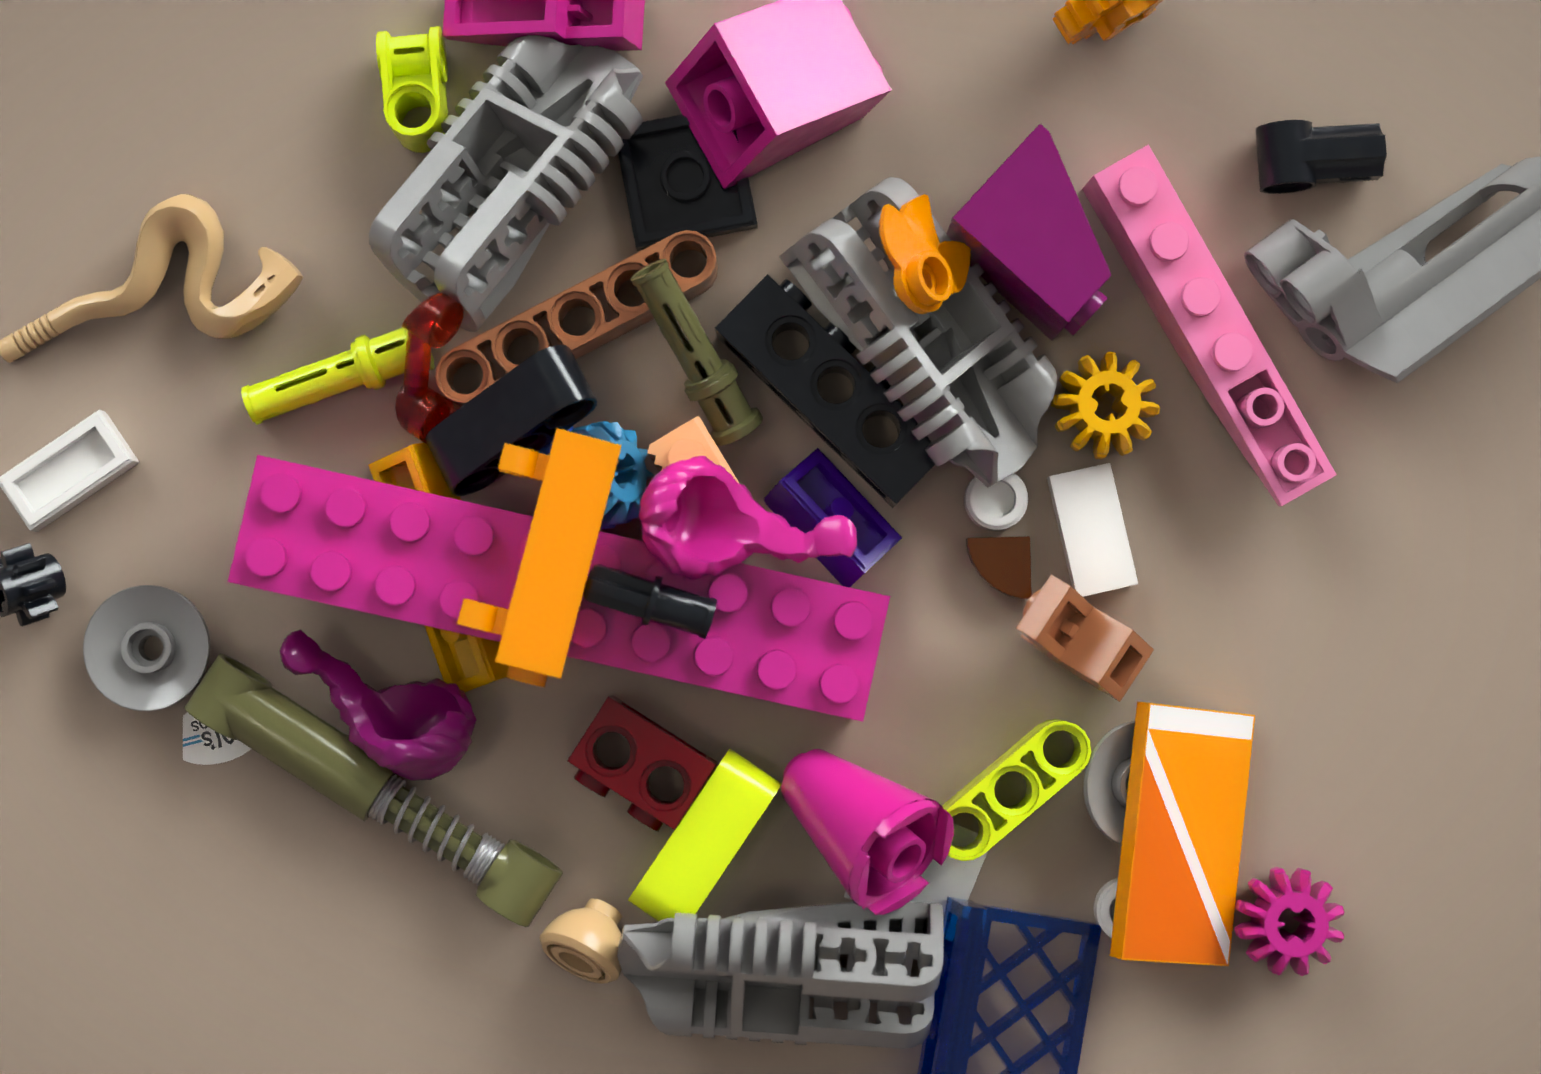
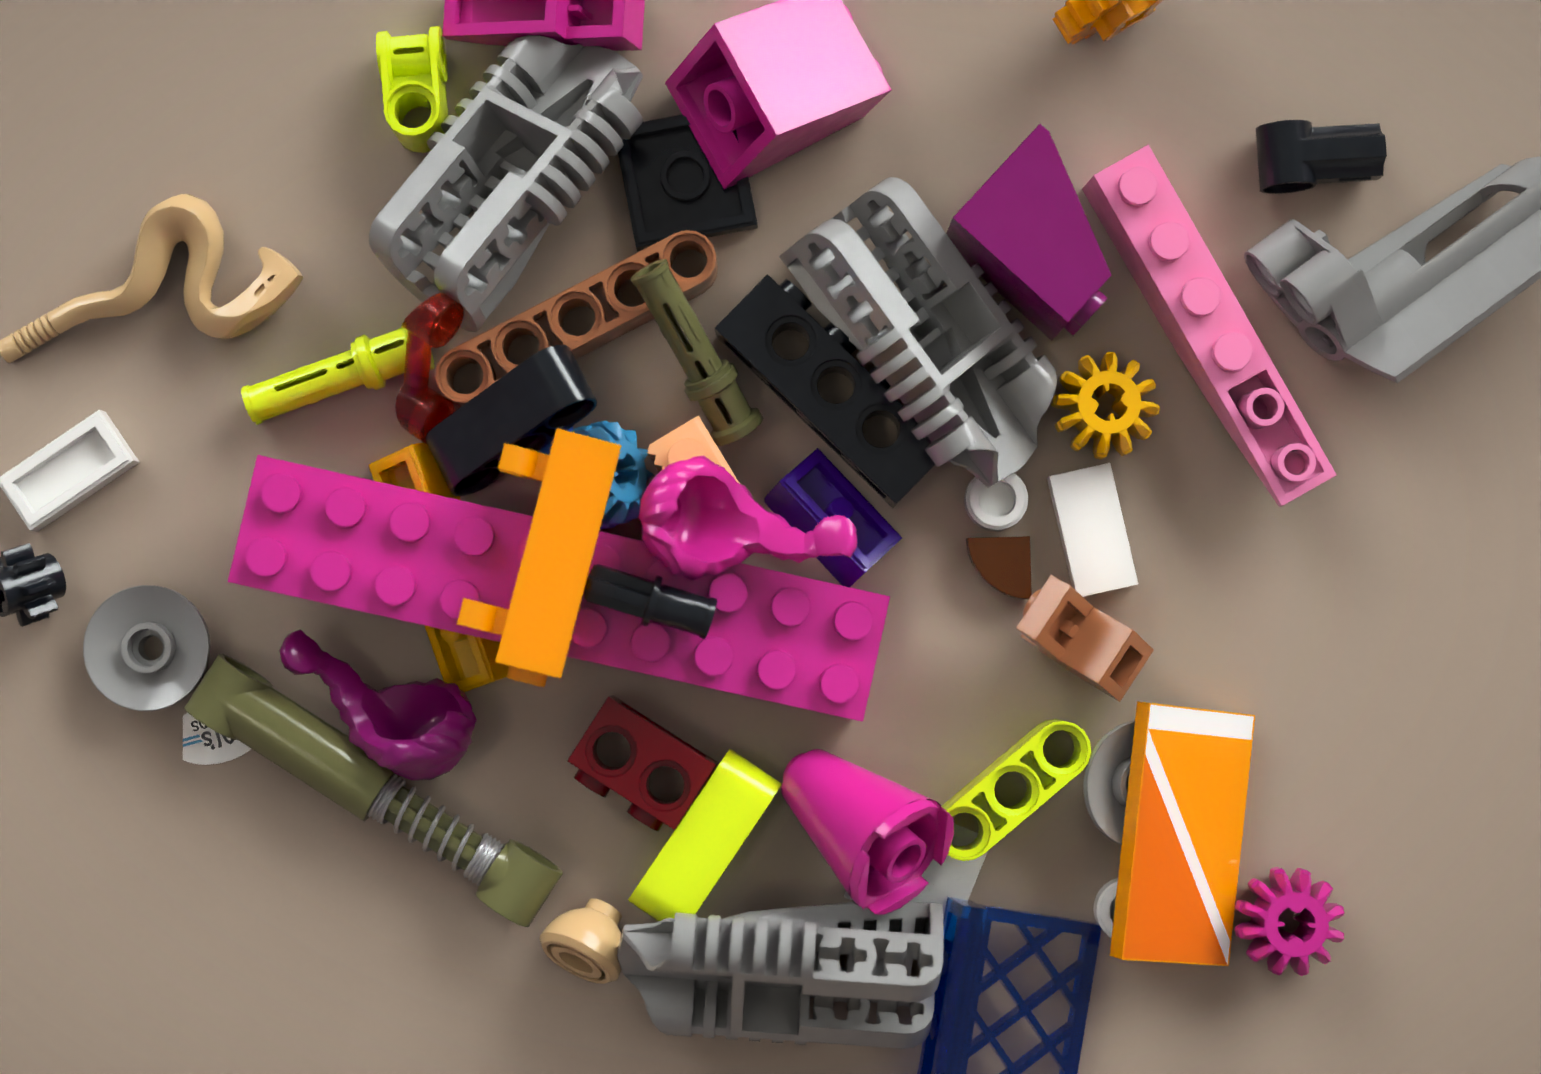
light orange plate [879,194,971,314] -> none

